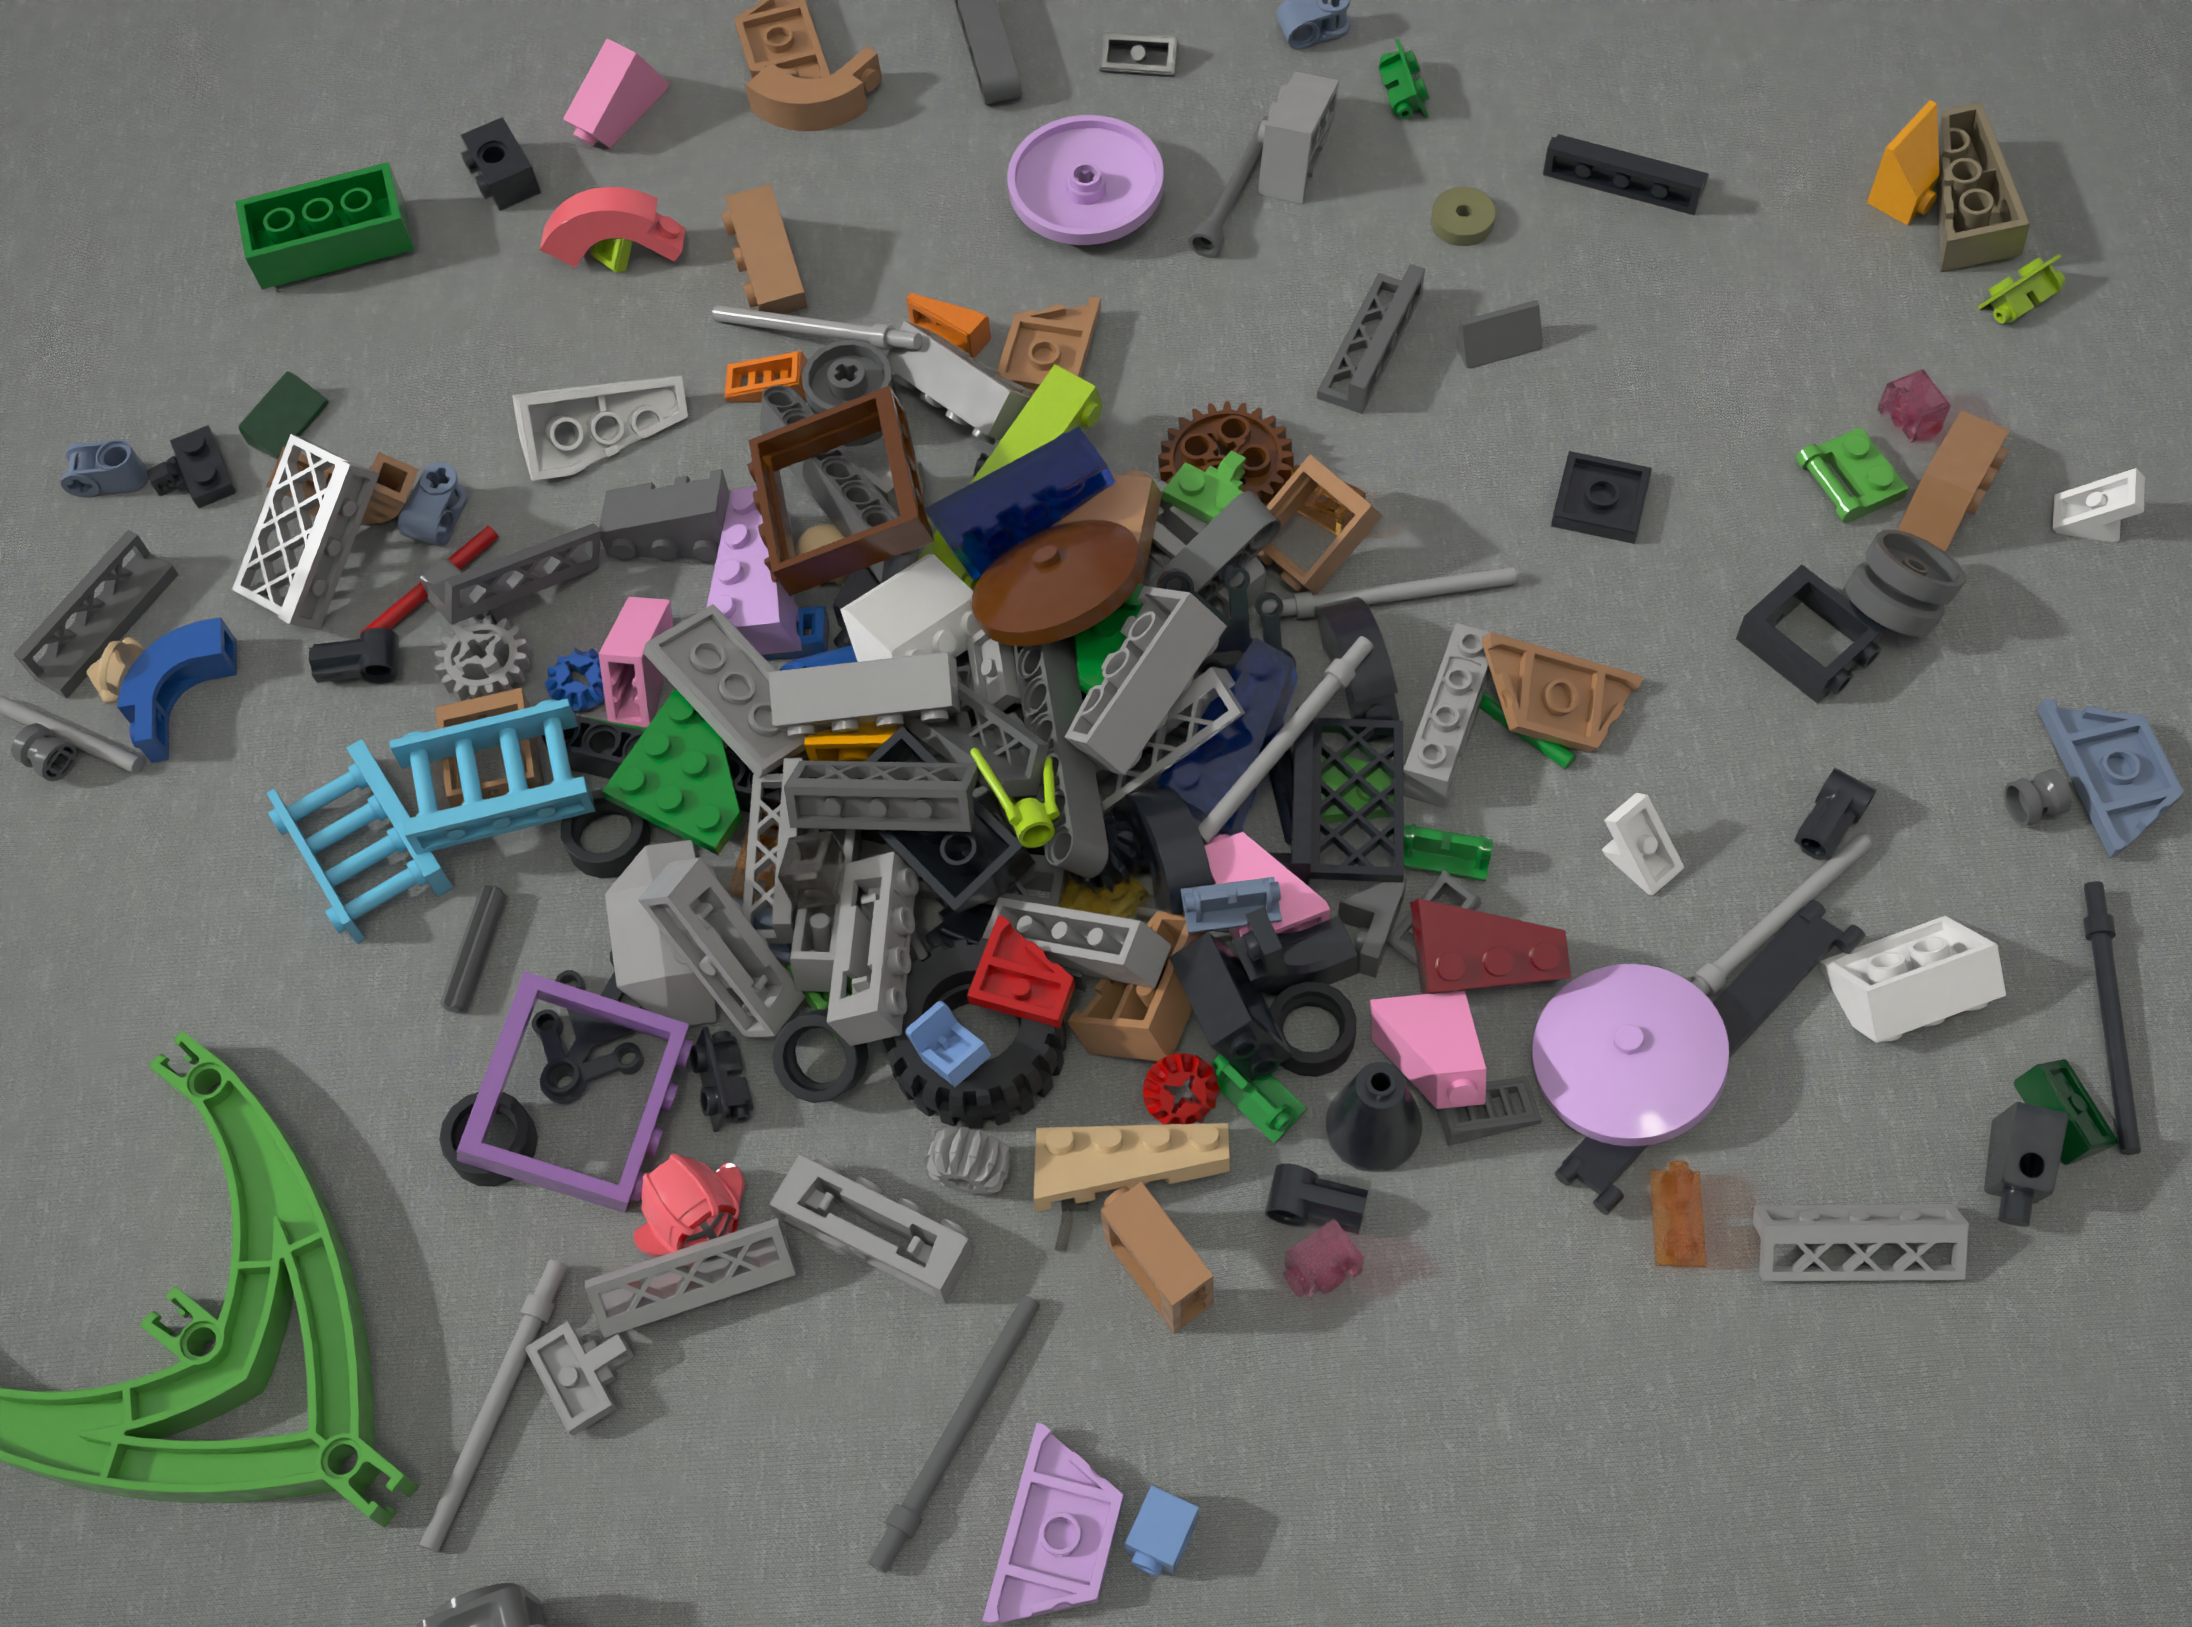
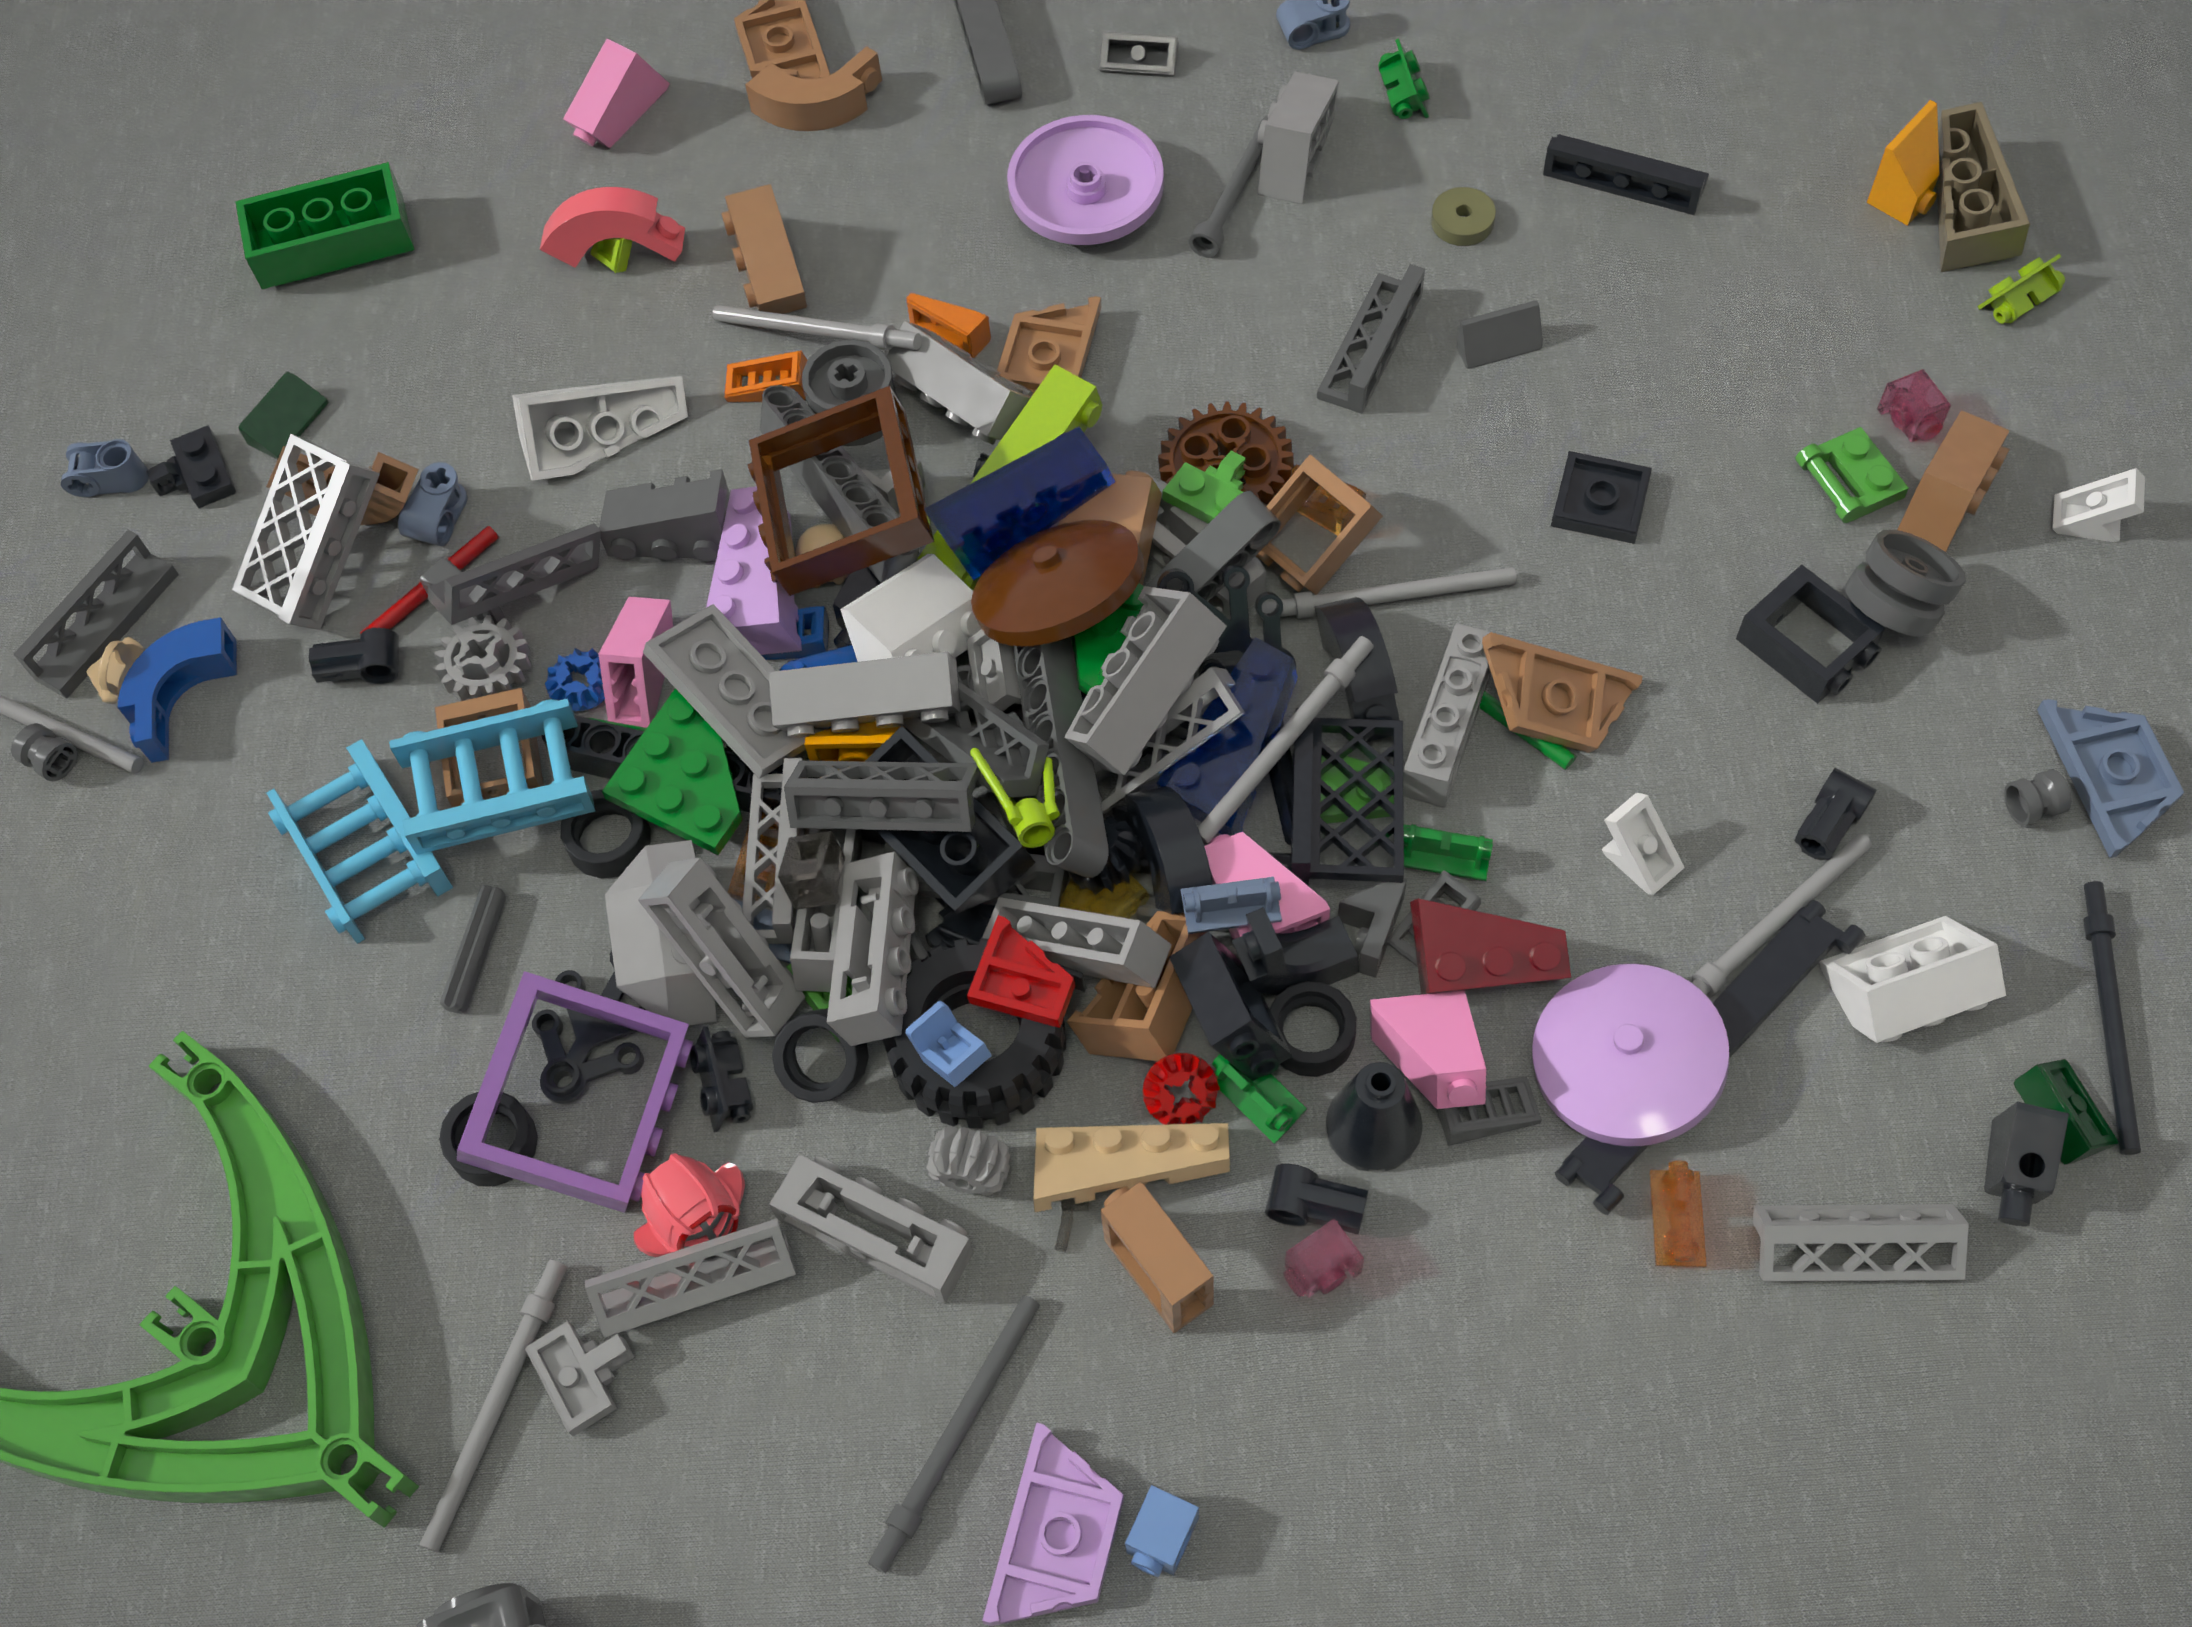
black brick [461,117,541,211] -> none

